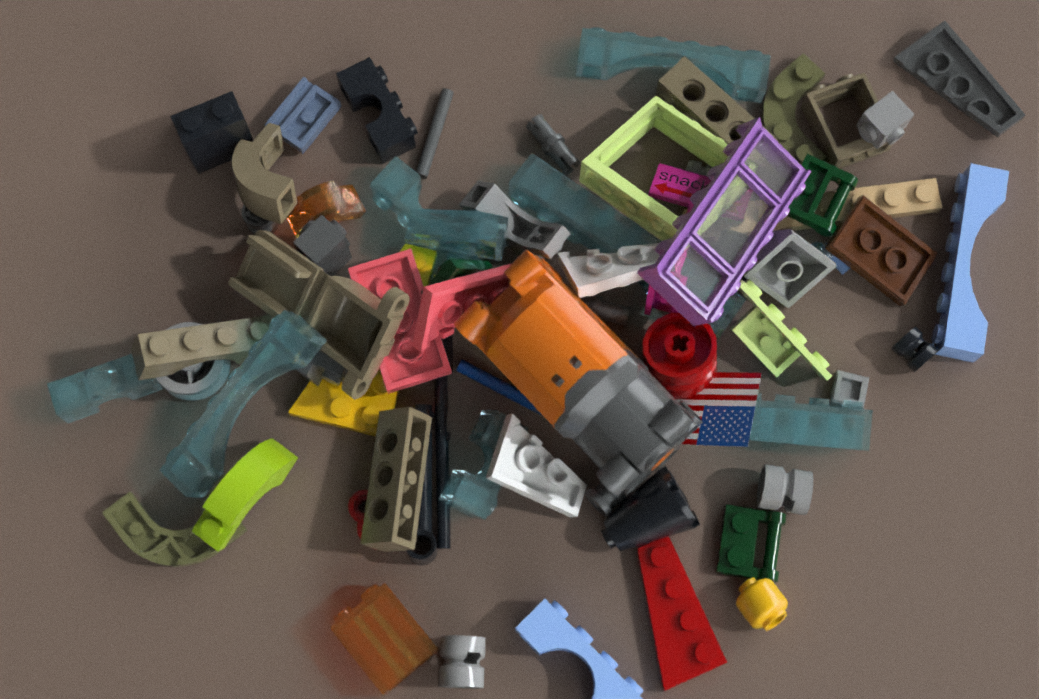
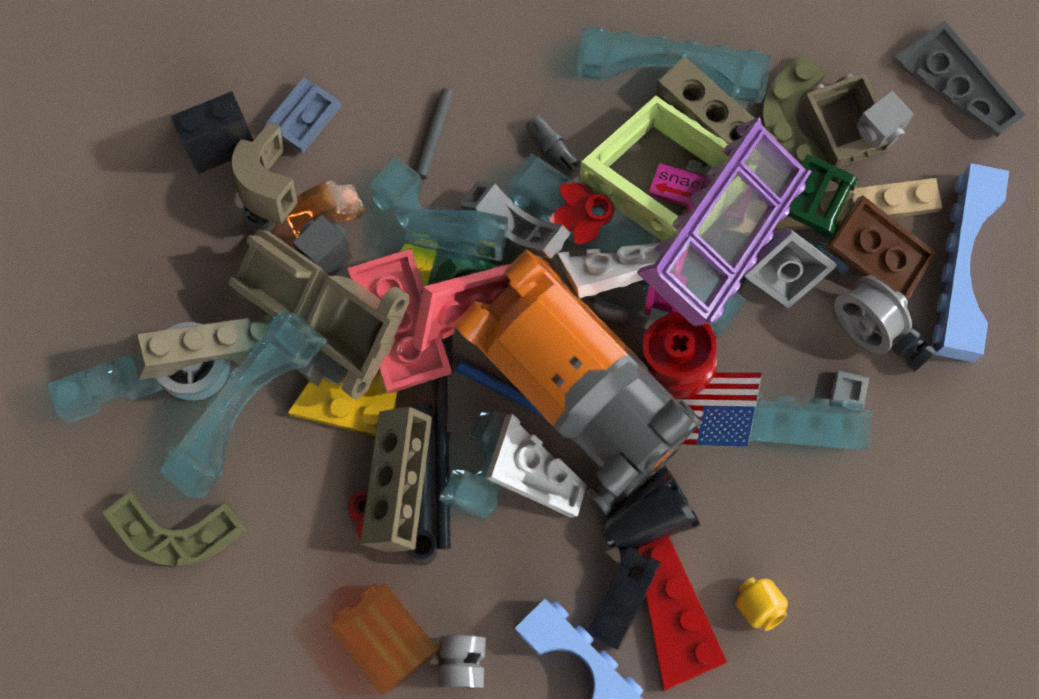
lime arch [192,438,298,552] -> none
black arch [336,57,418,164] -> none
dark green plate [716,504,786,583] -> none
yellowish green bracket [730,279,832,381] -> none
light grey wheel [757,464,813,515] -> none
none -> red plate [550,183,615,245]
none -> black plate [587,546,661,650]
none -> light grey wheel [834,275,912,354]

